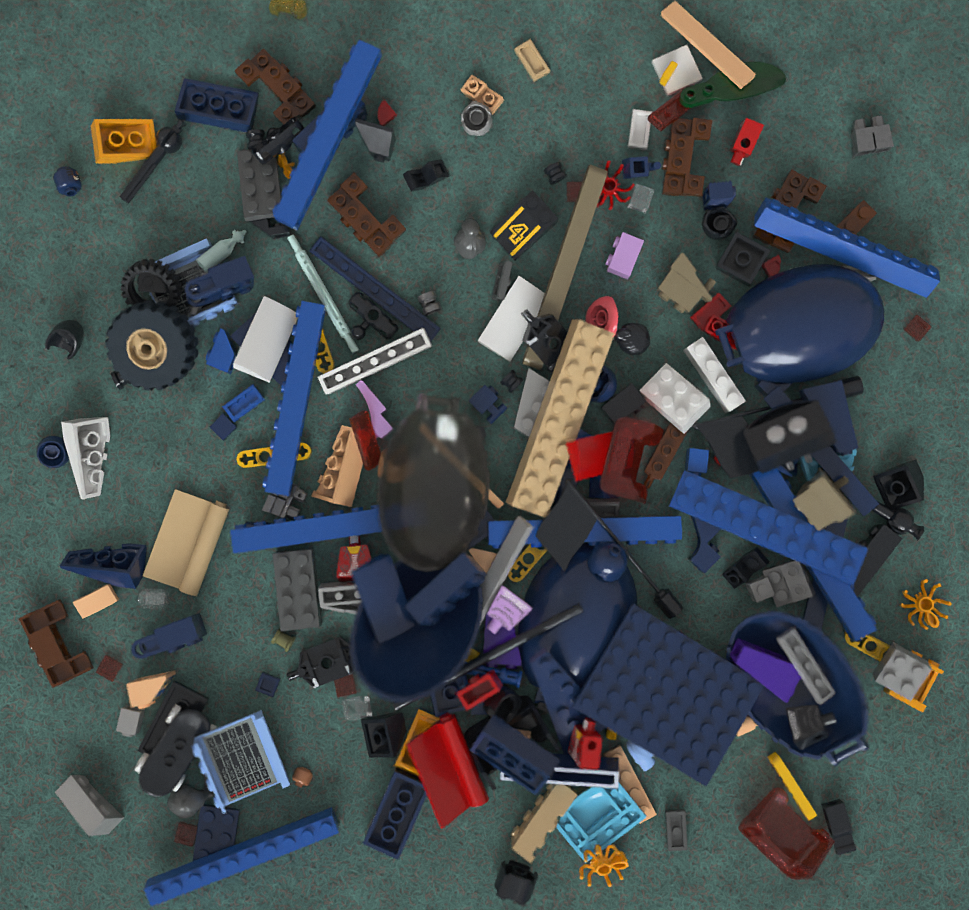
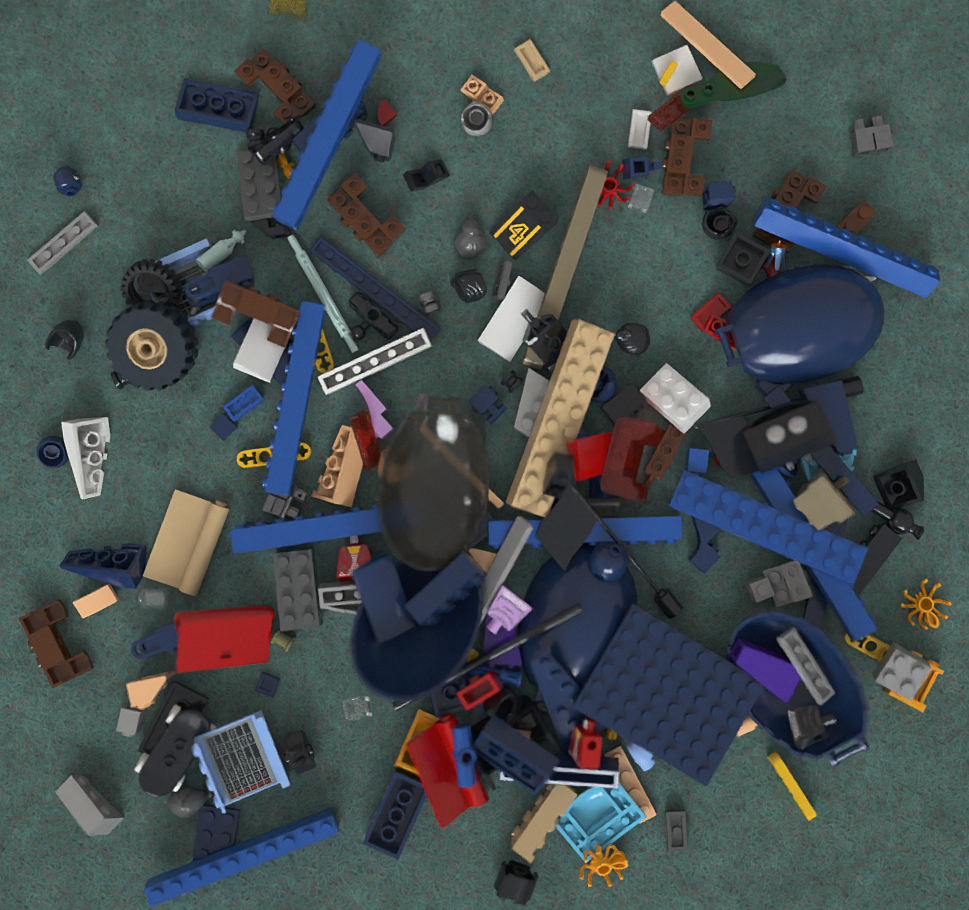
light orange slope [91,119,157,164] -> none
clear red tile [95,655,123,682] -> none
black piece [119,118,187,204] -> none
clear red tile [174,822,198,847] -> none
blue slope [206,328,237,374] -> none
black plate [287,636,355,688] -> none
nougat piece [292,767,313,788] -> none
clear red tile [334,674,357,697] -> none
black slope [361,712,407,758] -> none
yellow beam [508,544,547,582] -> none
black wheel [544,162,567,185] -> none
clear red tile [566,182,582,202] -> none
coral hat [585,296,619,336] -> none
lavender brick [605,232,644,280] -> none
dark tan piece [657,253,716,313] -> none
white brick [683,337,745,413] -> none
black slope [722,547,770,589] -> none
red torso [730,118,764,166] -> none
clear red windscreen [738,787,835,880] -> none
black piece [821,799,856,855] -> none
clear red tile [903,315,932,342] -> none
none -> light grey tile [27,211,98,275]
none -> red door [175,605,275,673]
none -> reddish brown bracket [211,281,300,347]
none -> black hinge [283,730,316,775]
none -> black hair [450,269,487,303]
none -> blue piece [452,724,476,788]
none -> black slope [542,452,575,498]
none -> flat silver piece [765,240,787,271]

